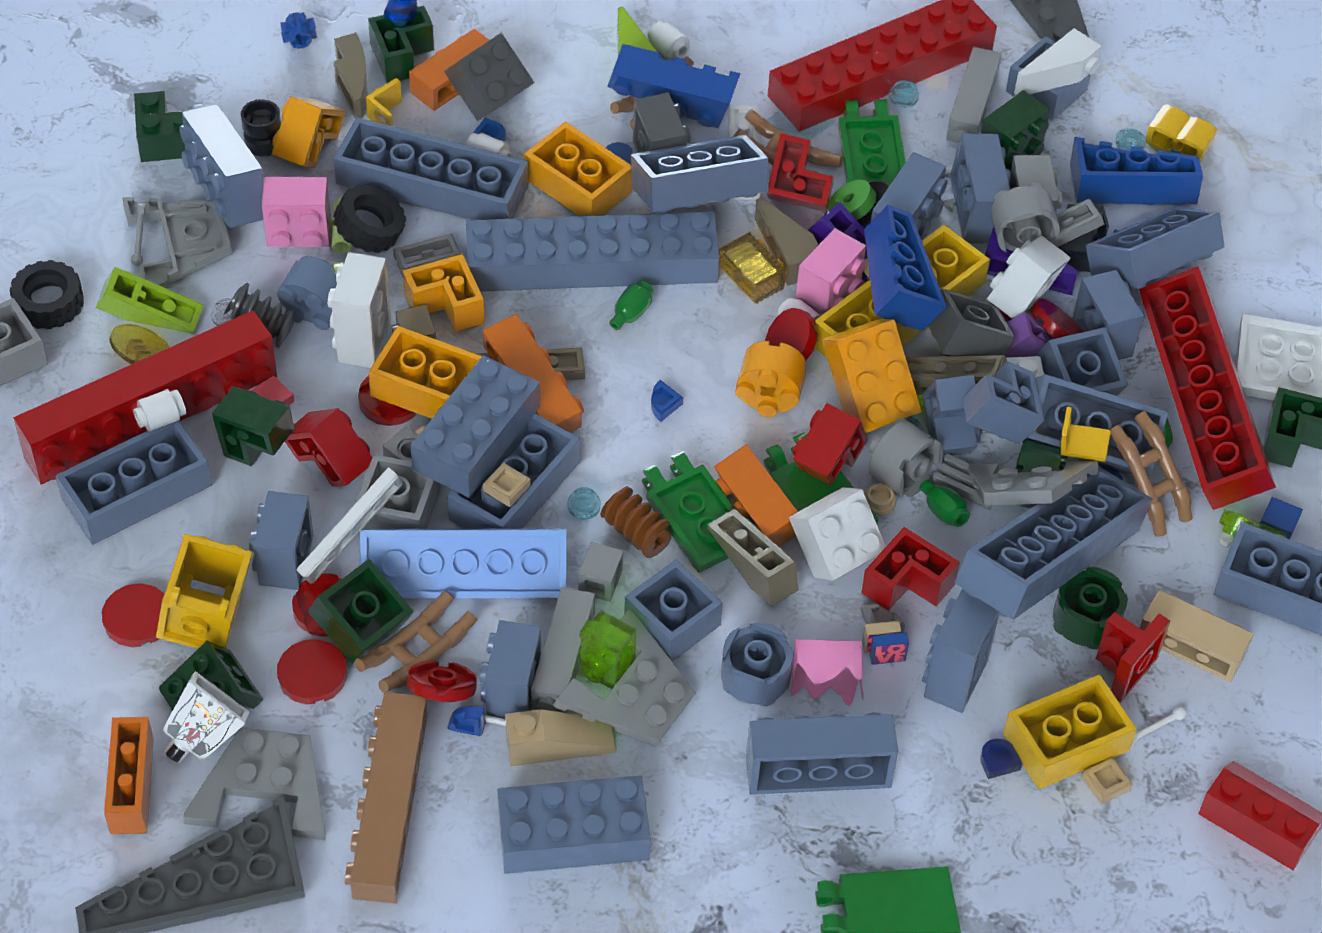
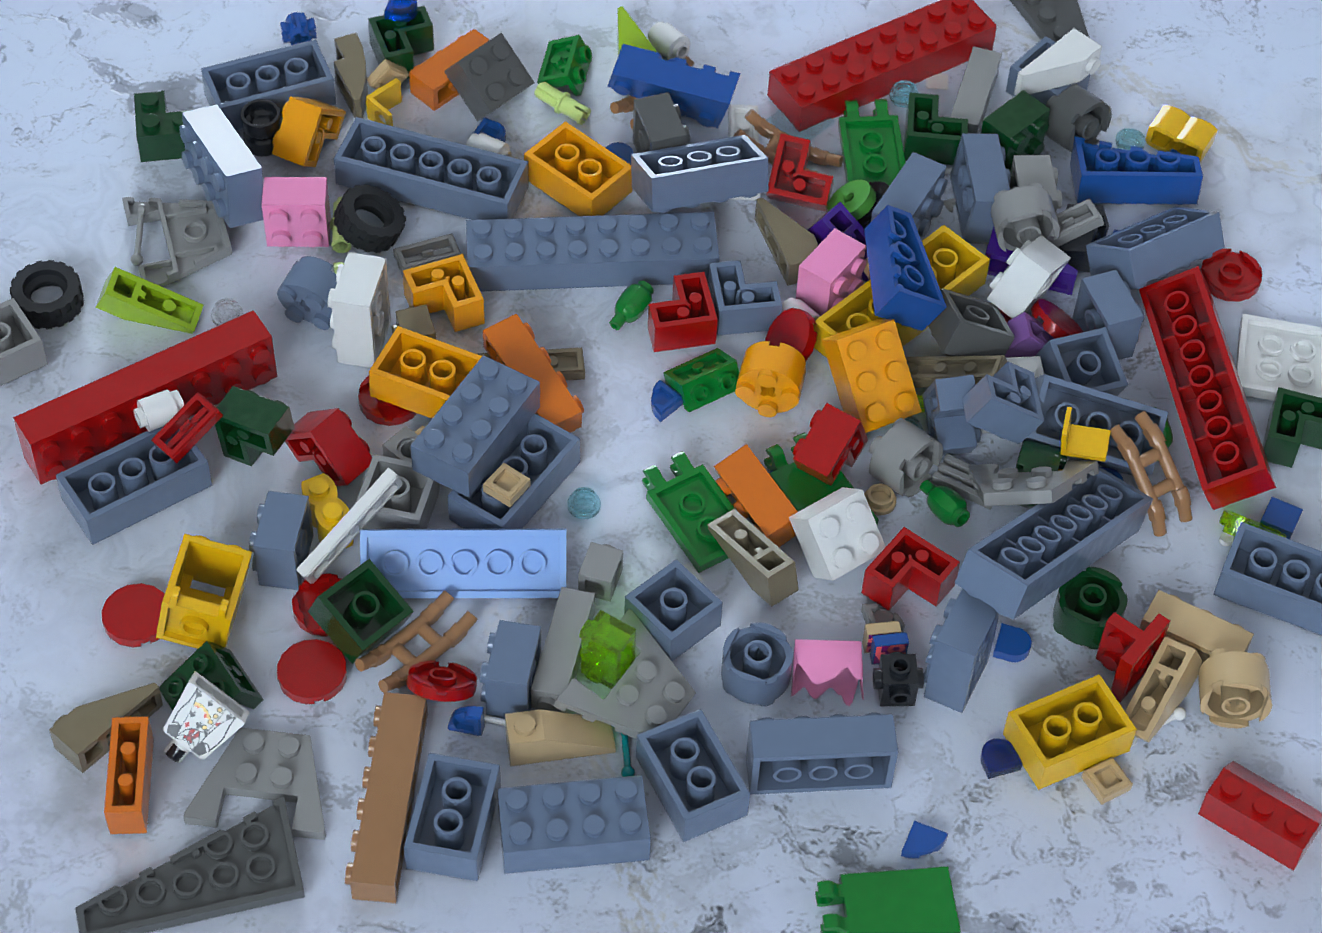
clear yellow piece [109,324,170,364] -> none
dark grey piece [223,282,295,348] -> none
coral tile [251,375,294,406] -> none
dark orange piece [600,486,672,558] -> none
clear yellow brick [719,232,787,304] -> none
none -> dark tan slope [49,683,163,773]
none -> red tile [151,392,223,464]
none -> sand blue brick [201,39,336,130]
none -> yellow brick [301,473,354,548]
none -> tan tile [366,59,409,89]
none -> sand blue brick [404,753,501,881]
none -> yellowish green axle [534,82,591,125]
none -> green bracket [537,35,592,96]
none -> teal hinge [621,733,635,777]
none -> sand blue brick [636,709,750,842]
none -> red brick [648,272,718,352]
none -> green bracket [663,348,739,412]
none -> sand blue brick [708,260,782,336]
none -> black brick [872,652,924,706]
none -> blue tile [901,821,948,859]
none -> dark green brick [904,92,968,165]
none -> blue tile [992,623,1032,662]
none -> dark grey brick [1045,84,1112,152]
none -> tan slope [1125,636,1203,742]
none -> tan brick [1198,648,1272,728]
none -> red tile [1200,248,1263,302]

